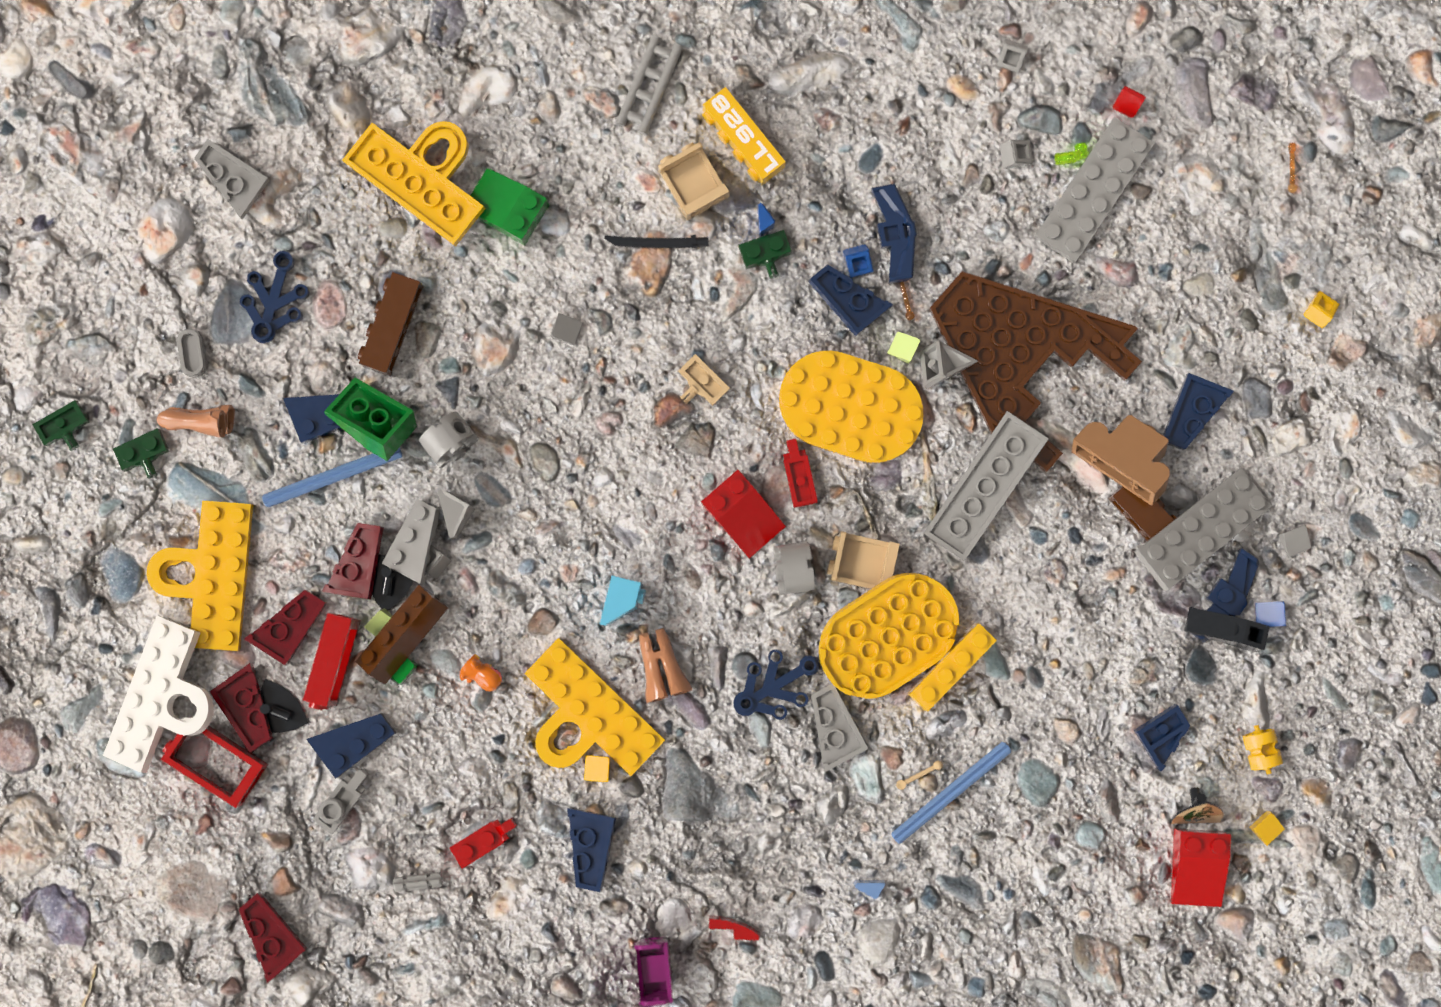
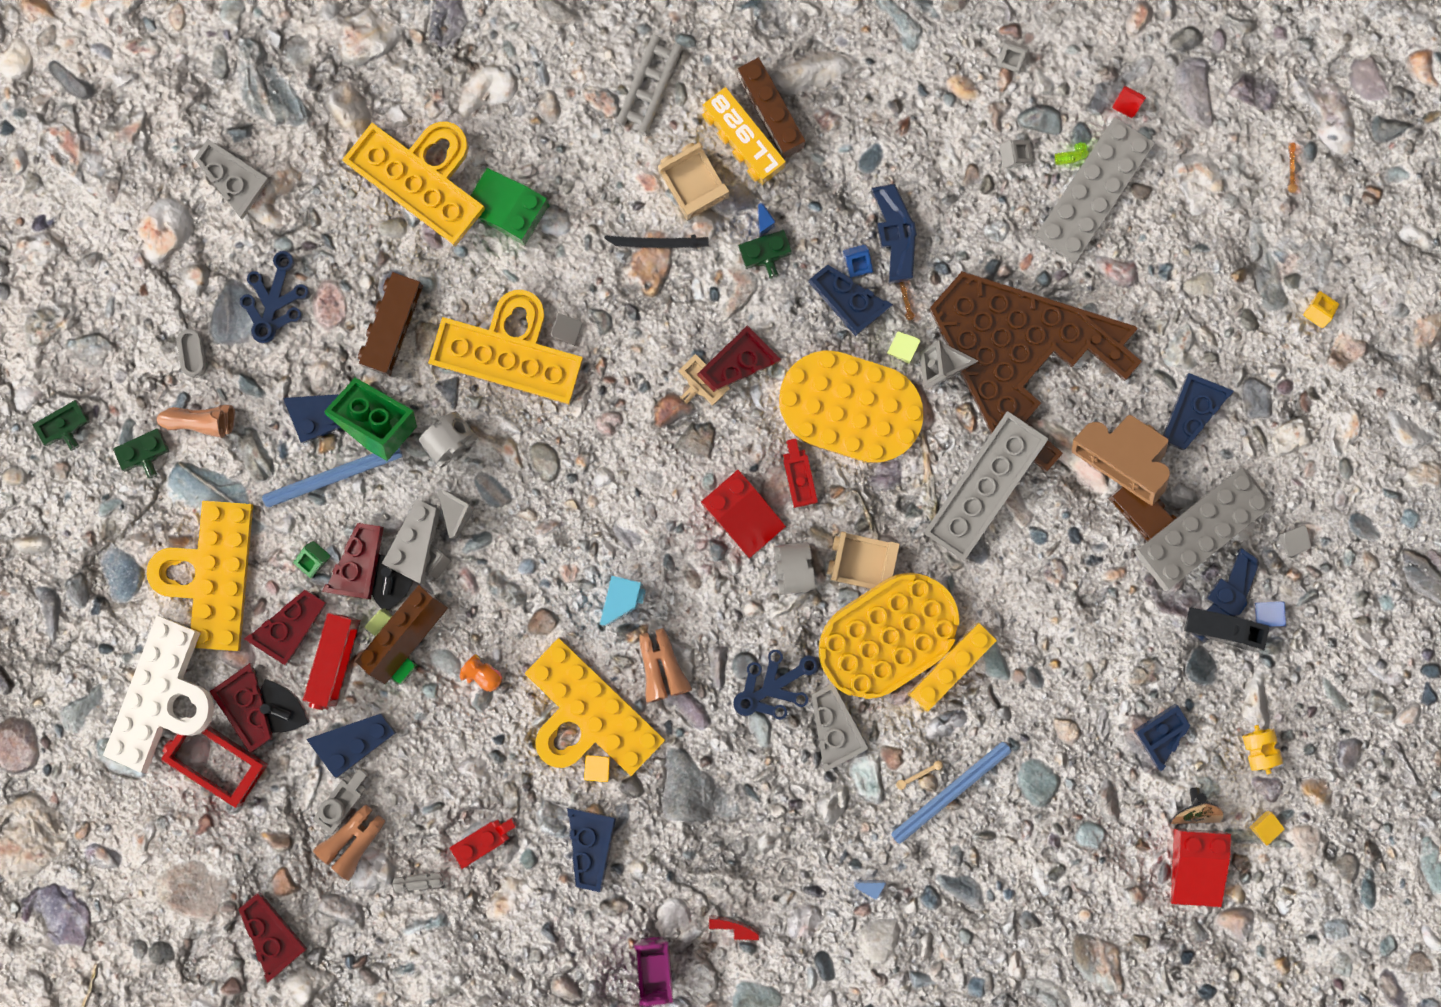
none -> green slope [293,541,331,579]
none -> nougat piece [313,804,386,881]
none -> yellow plate [428,290,583,405]
none -> dark red wing [697,325,781,392]
none -> reddish brown brick [737,57,805,159]

